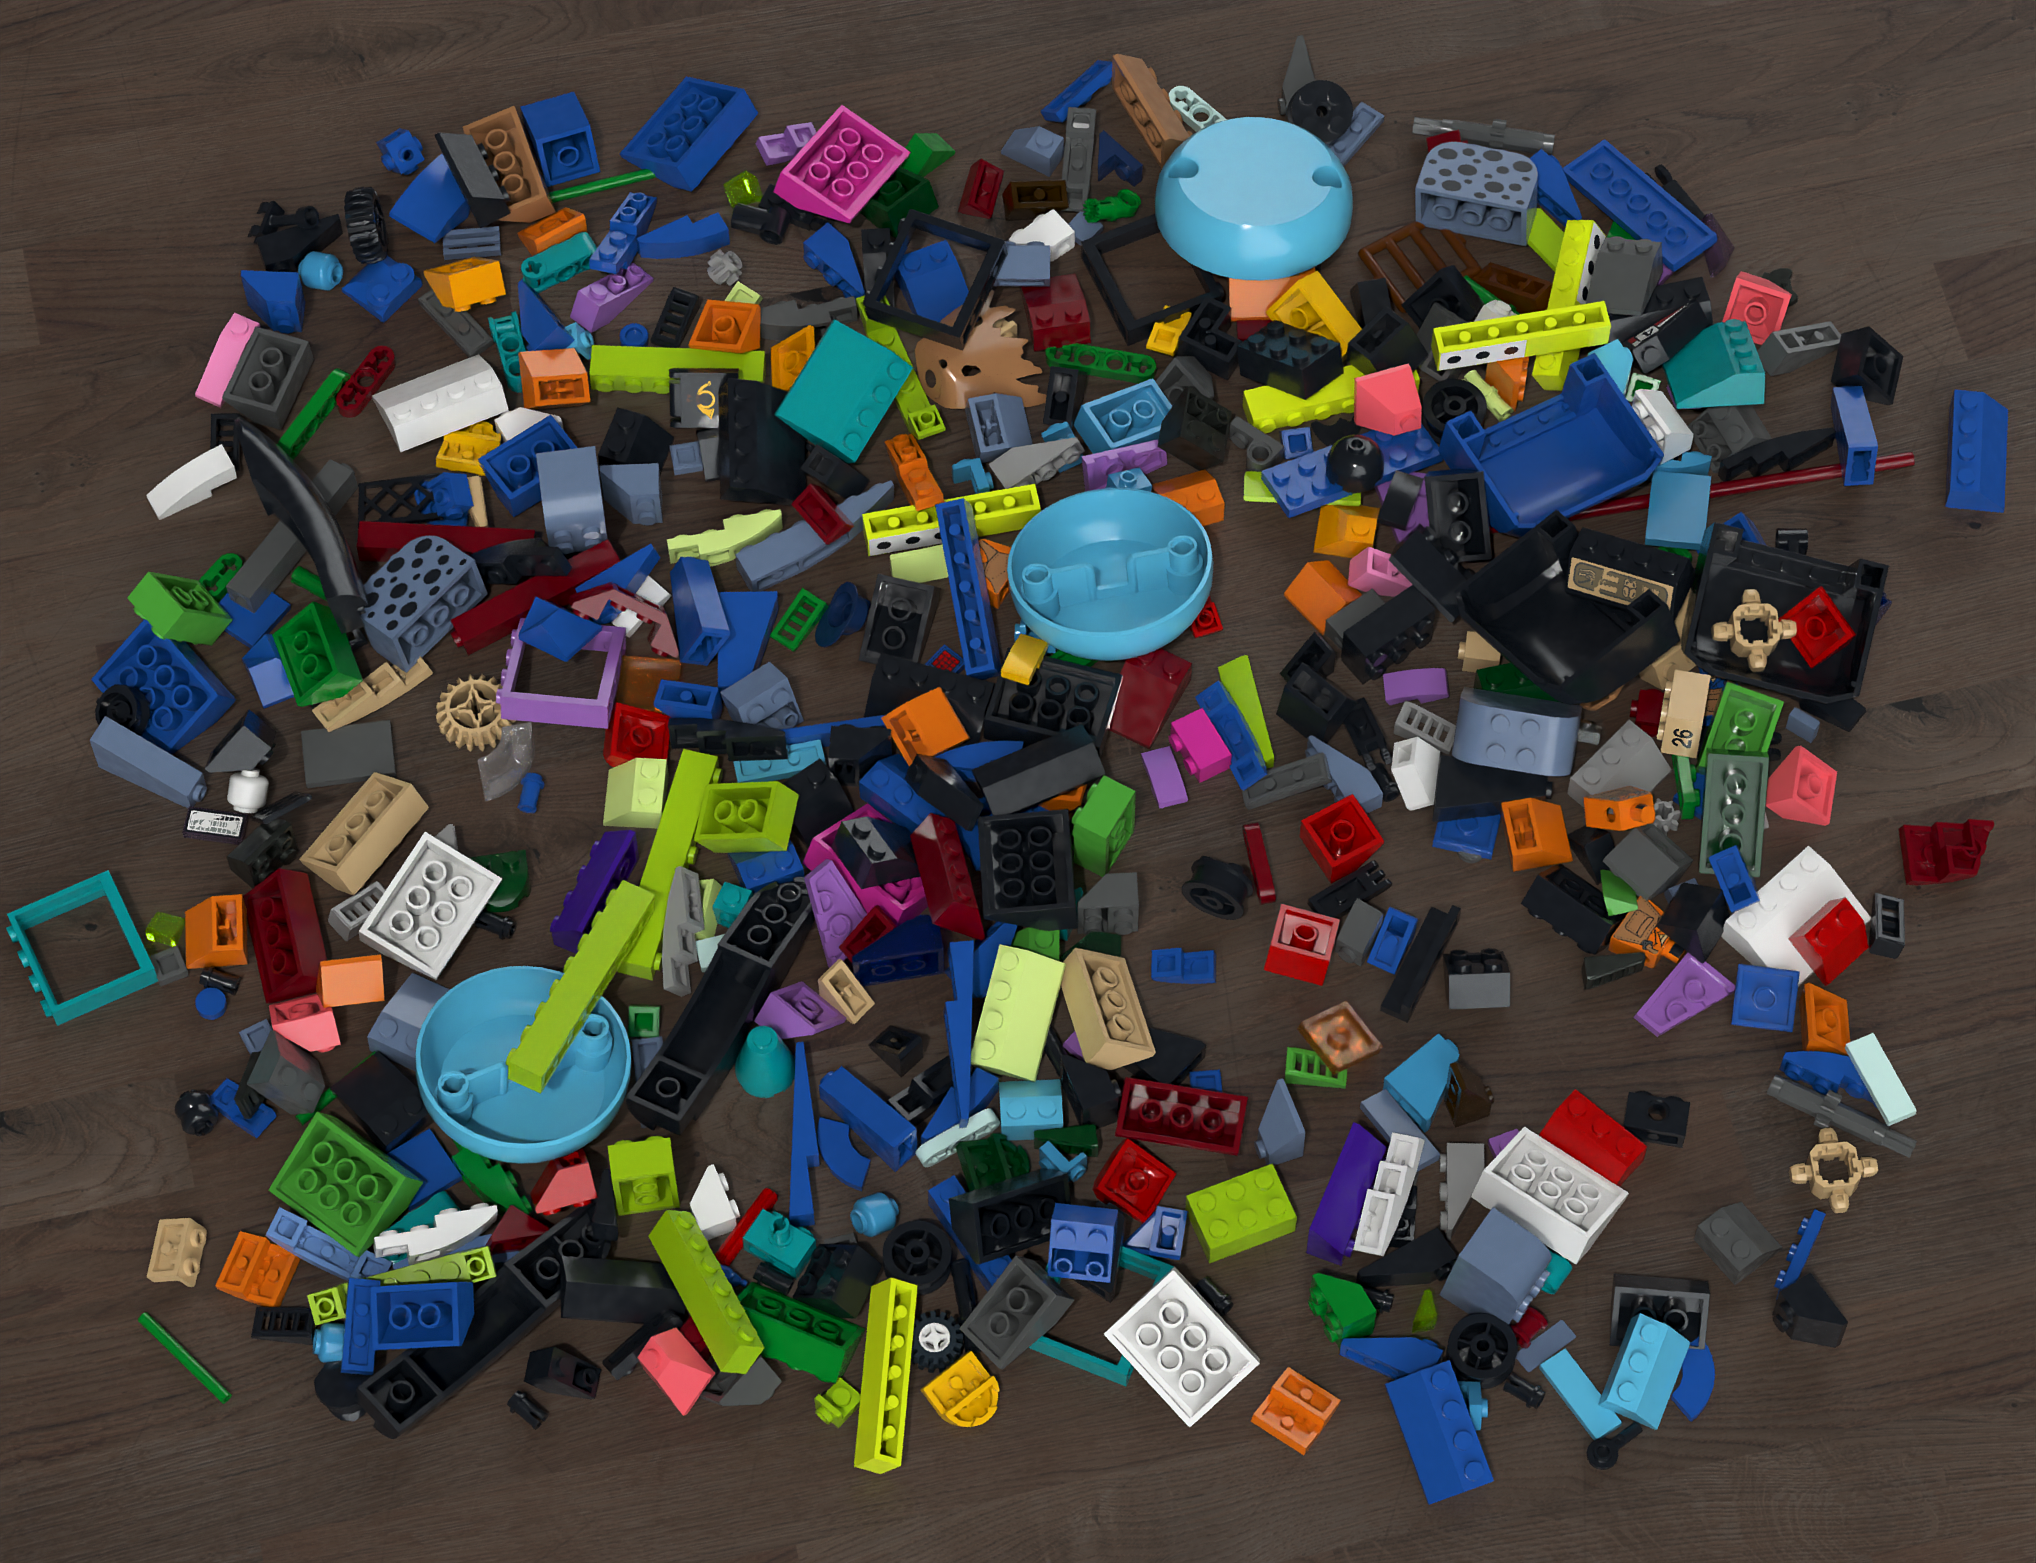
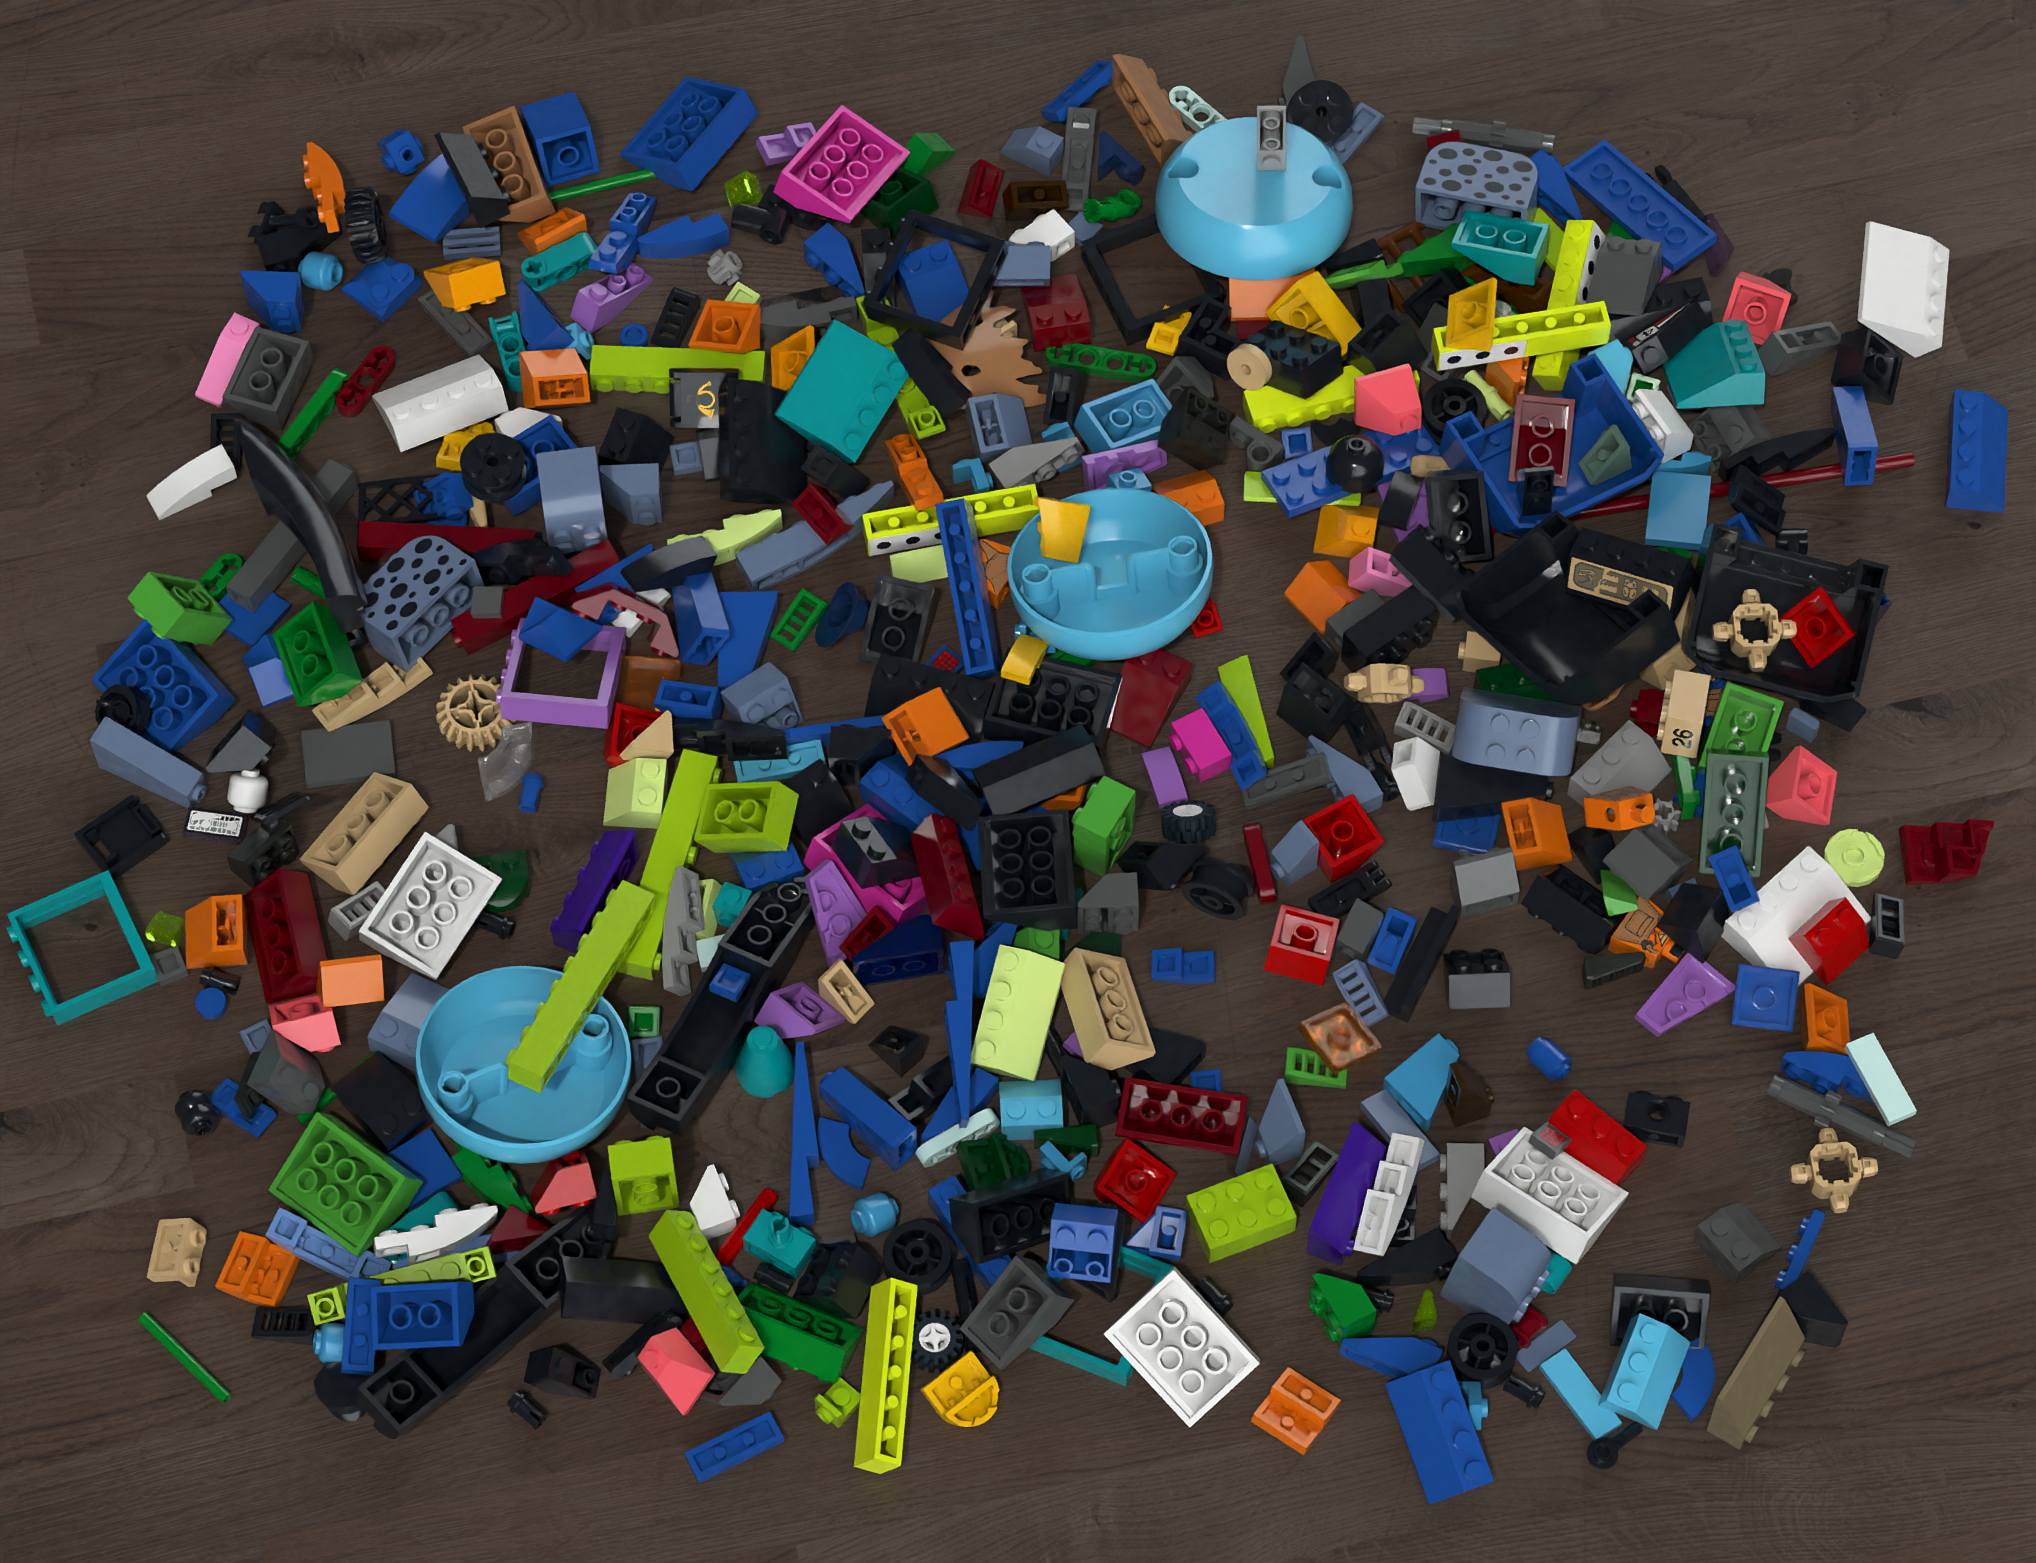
none -> black container [74,795,169,880]
none -> orange slope [303,142,346,233]
none -> black wheel [460,433,527,502]
none -> dark grey tile [471,586,505,618]
none -> tan slope [619,710,674,760]
none -> black slope [620,536,718,593]
none -> blue plate [684,1411,784,1484]
none -> blue tile [709,963,751,1002]
none -> black slope [892,327,971,419]
none -> yellow slope [1034,497,1091,563]
none -> black slope [1115,841,1206,891]
none -> black wheel [1161,800,1216,844]
none -> tan piece [1227,344,1272,390]
none -> sand blue sticker [1235,1117,1258,1176]
none -> light grey slope [1257,106,1286,171]
none -> sand blue slope [1269,820,1319,887]
none -> pearl dark grey slope [1280,1140,1339,1207]
none -> black slope [1323,238,1387,275]
none -> bright green slope [1324,260,1404,289]
none -> sand blue slope [1332,959,1389,1030]
none -> tan piece [1344,663,1424,704]
none -> green slope [1396,222,1476,278]
none -> tan piece [1410,455,1450,478]
none -> yellow slope [1445,277,1497,351]
none -> slope [1449,847,1520,919]
none -> teal slope [1451,209,1550,286]
none -> dark red slope [1508,394,1575,487]
none -> black slope [1516,466,1554,516]
none -> blue brick [1526,1036,1572,1081]
none -> tile [1528,1122,1572,1160]
none -> sand green slope [1578,424,1632,486]
none -> dark tan slope [1707,1297,1806,1450]
none -> black slope [1729,464,1786,536]
none -> yellowish green tile [1824,829,1885,887]
none -> white slope [1857,221,1949,358]

